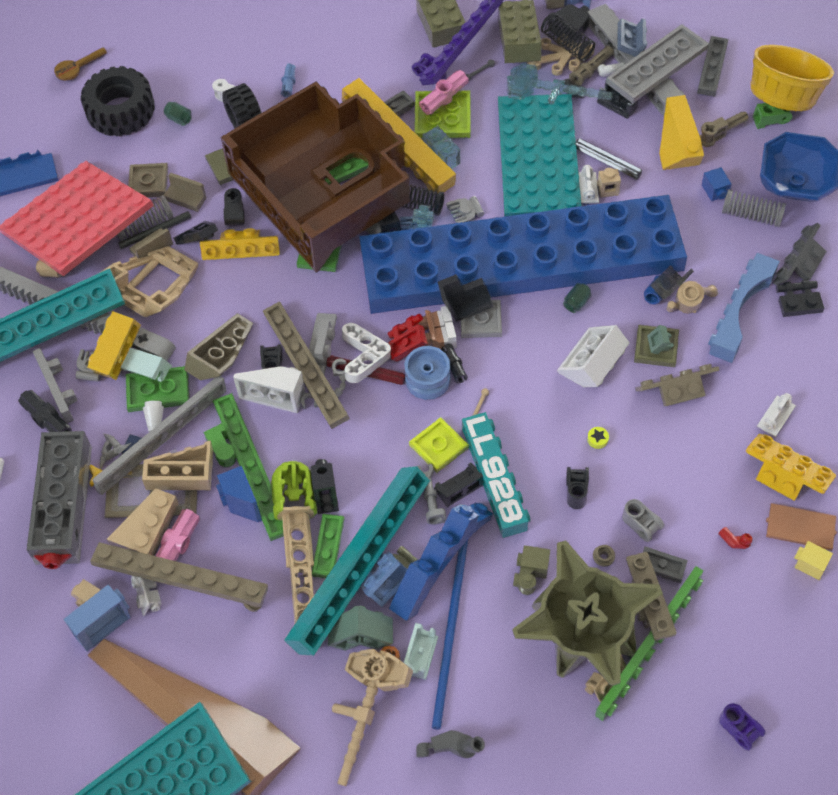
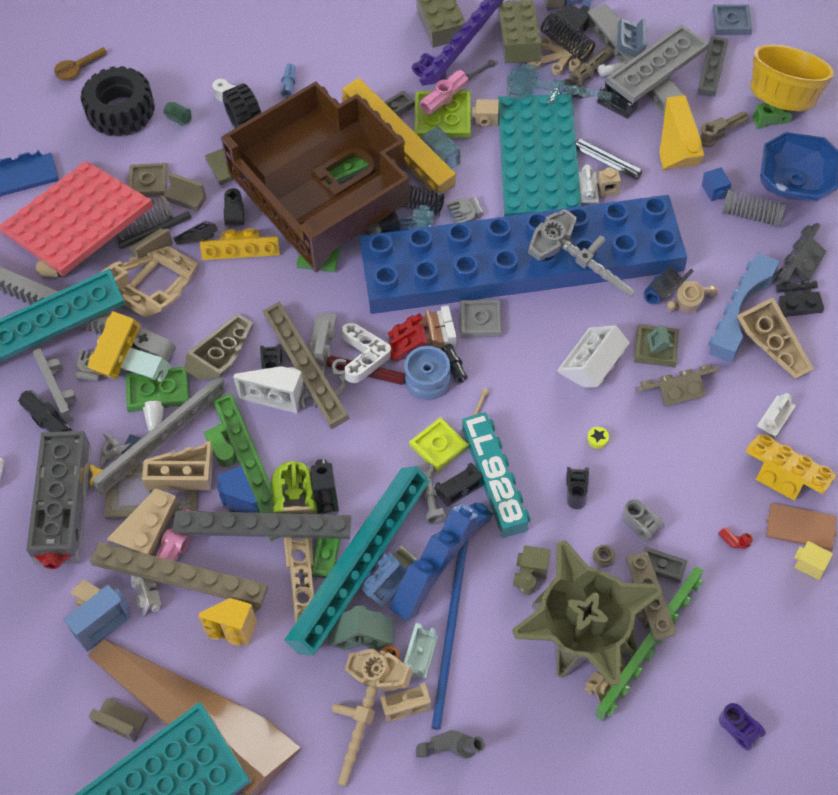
black panel [438,274,493,322] -> none
brick [563,283,592,313] -> none
none -> dark tan panel [88,699,147,742]
none -> dark grey plate [173,511,352,539]
none -> yellow slope [198,598,257,646]
none -> tan hinge [380,683,432,723]
none -> tan brick [472,99,498,126]
none -> light grey bar [528,209,636,297]
none -> sand blue tile [713,4,752,35]
none -> tan wedge [736,297,814,379]

